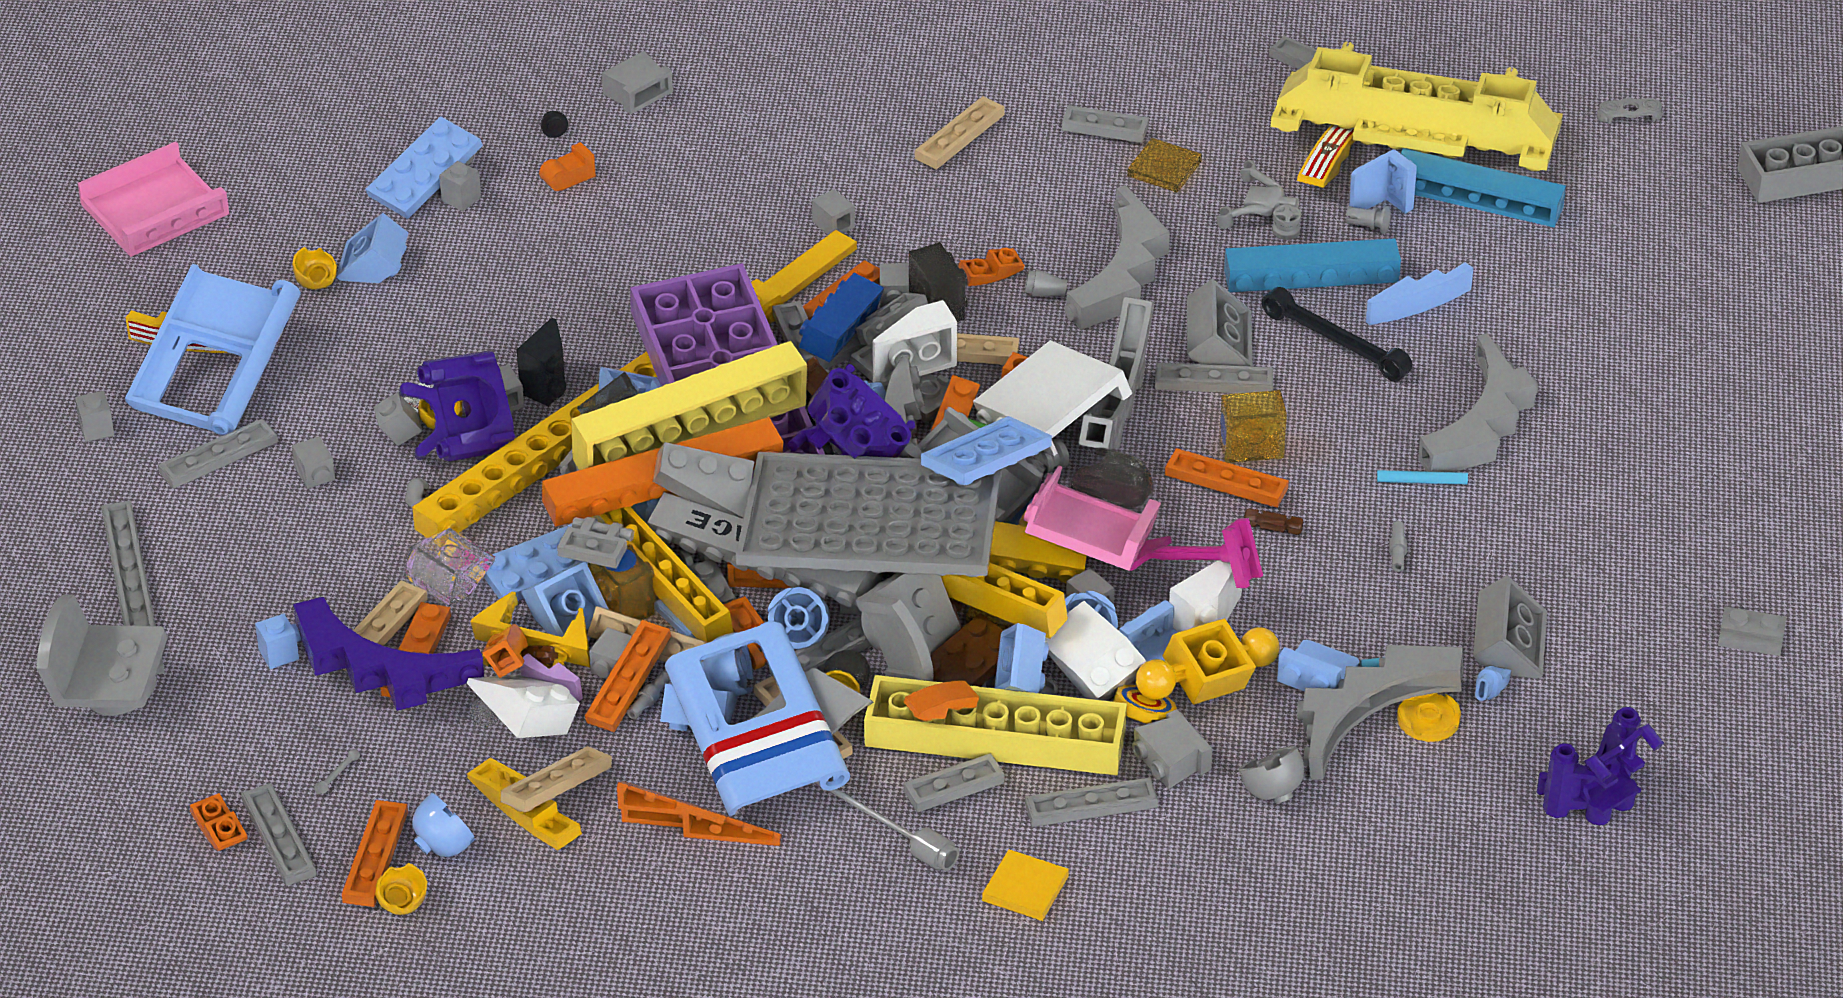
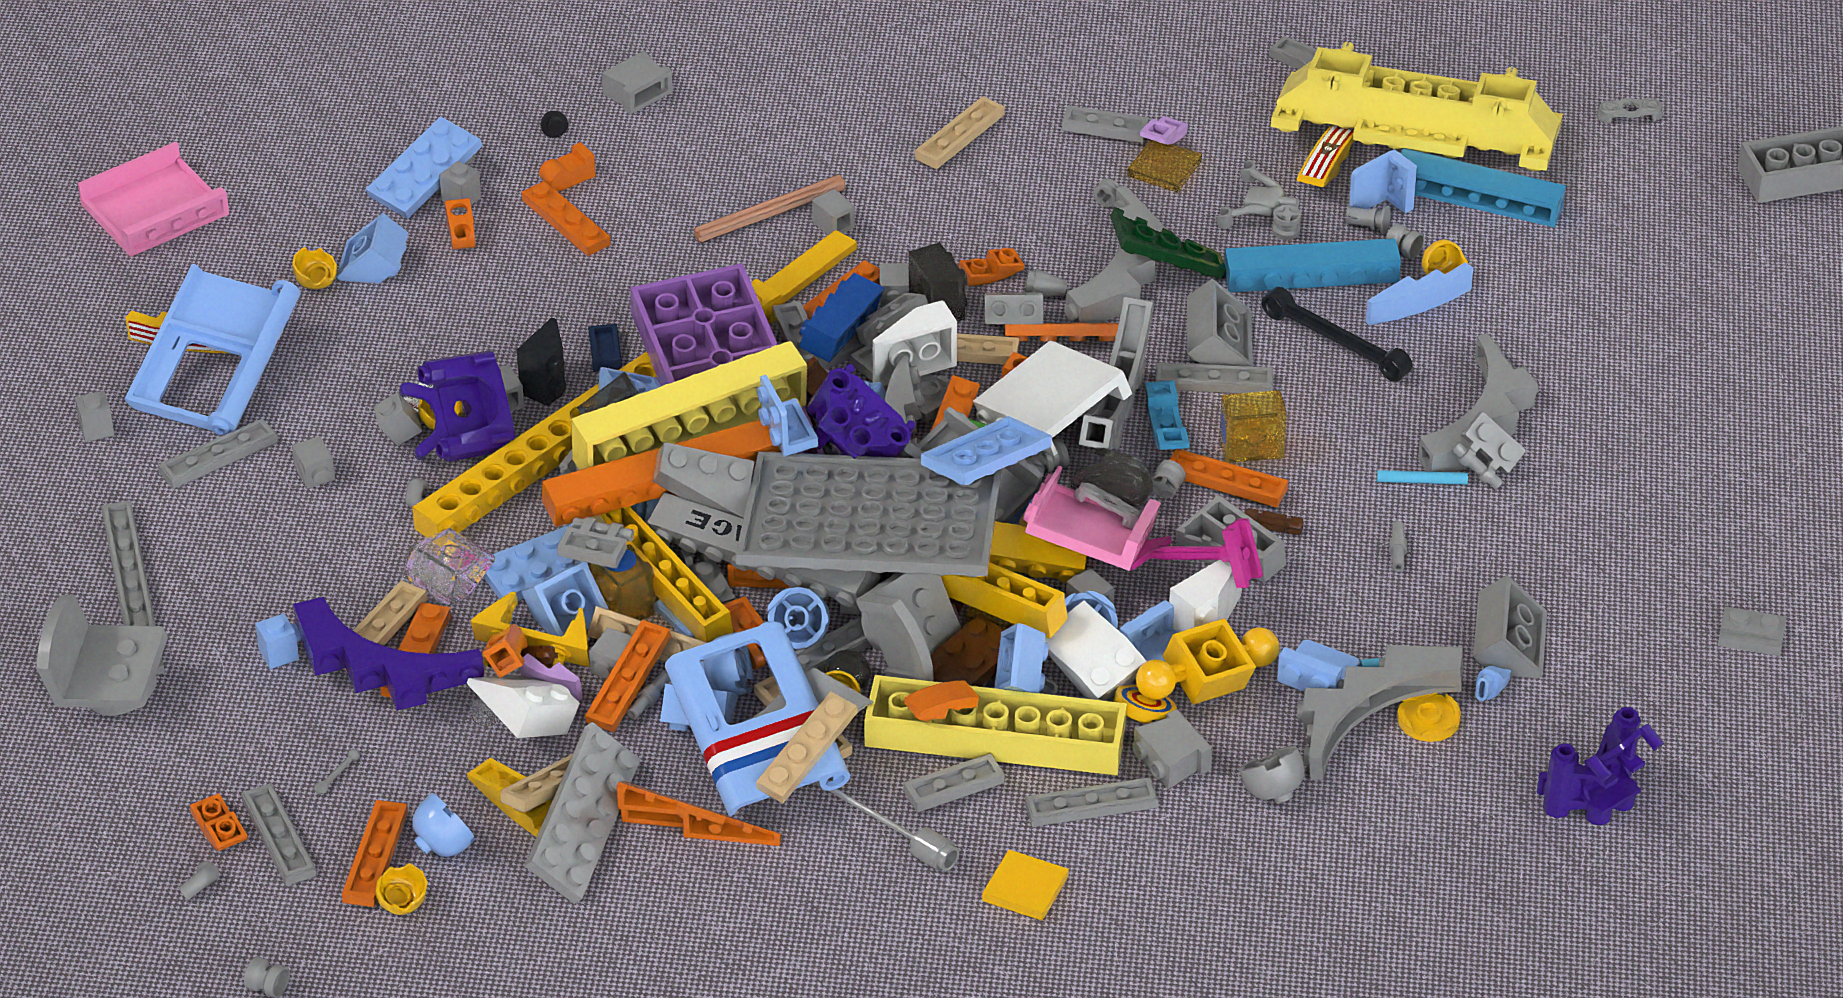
none -> light grey arm [178,861,219,901]
none -> light grey wheel [244,956,290,998]
none -> orange leg [445,198,476,250]
none -> orange plate [521,181,611,256]
none -> light grey plate [524,722,641,904]
none -> dark blue tile [588,324,622,372]
none -> nougat axle [694,175,845,243]
none -> tan plate [756,691,857,804]
none -> light blue bracket [757,375,818,457]
none -> light grey hips [984,292,1043,324]
none -> orange plate [1005,323,1119,341]
none -> light grey piece [1074,483,1141,530]
none -> light grey bush [1093,178,1120,207]
none -> dark green wing [1110,207,1226,278]
none -> lavender slope [1140,116,1188,145]
none -> dark azure slope [1145,381,1190,450]
none -> light grey wheel [1149,460,1186,498]
none -> light grey wedge [1175,495,1286,582]
none -> light grey wheel [1386,223,1424,260]
none -> yellow hair [1422,239,1468,275]
none -> light grey plate [1451,411,1526,489]

